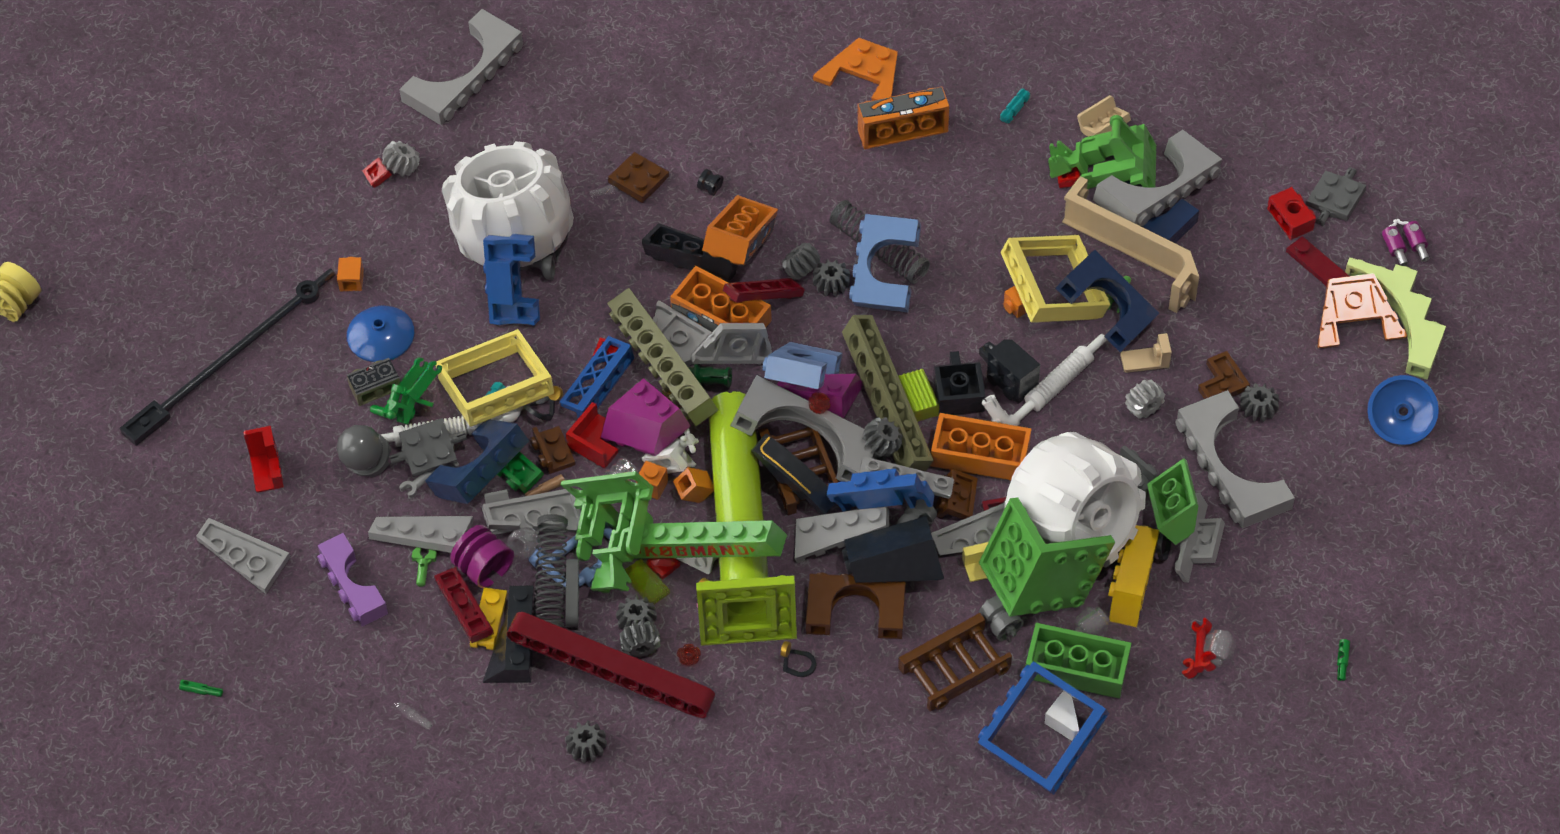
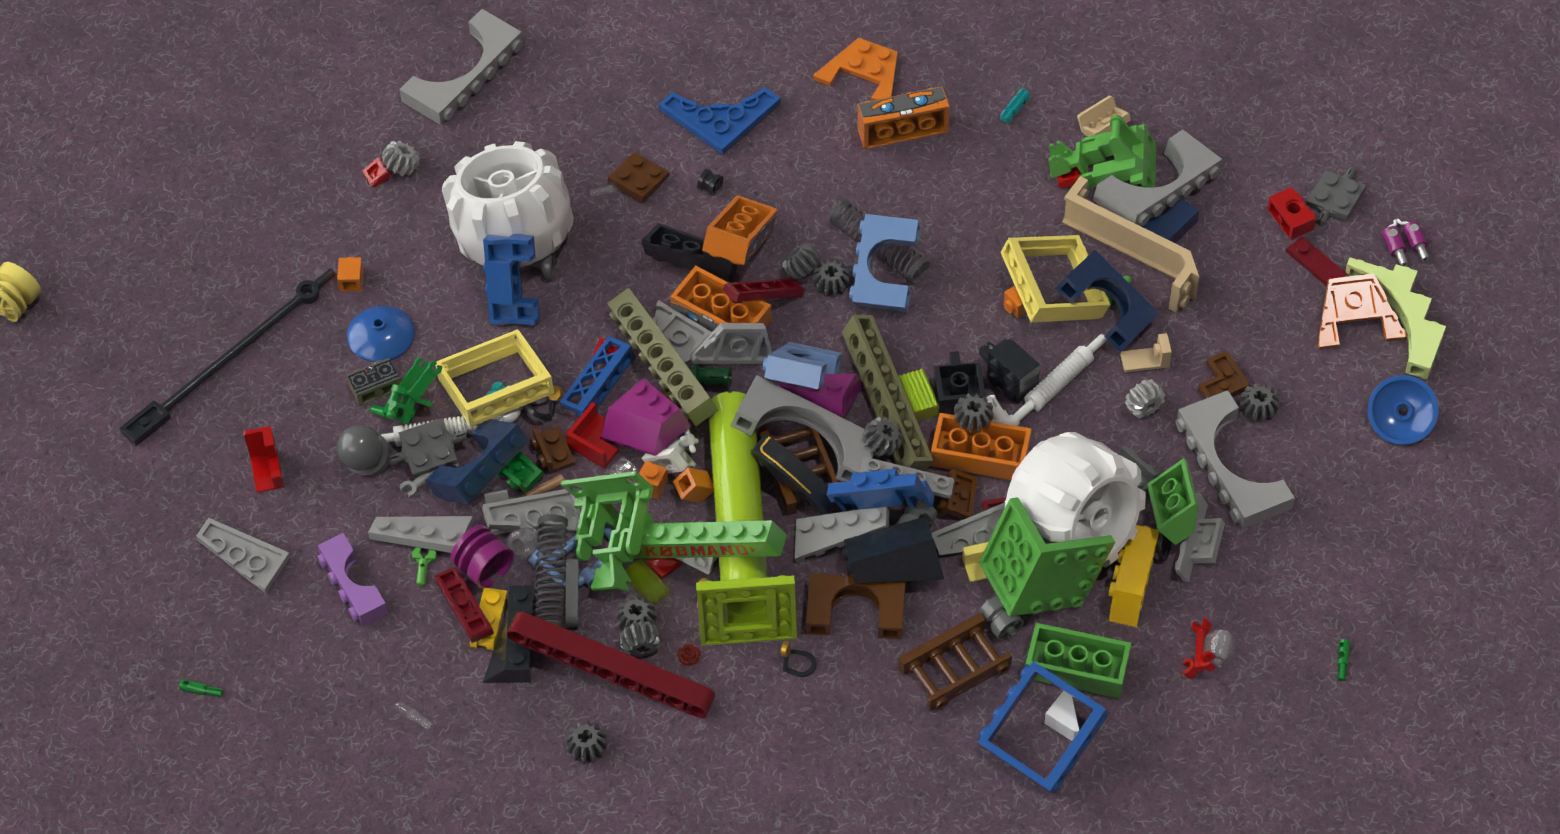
clear red plate [809,392,831,414] -> none
clear head [1073,606,1110,636] -> none
none -> blue plate [658,87,781,155]
none -> dark grey gear [954,393,994,433]

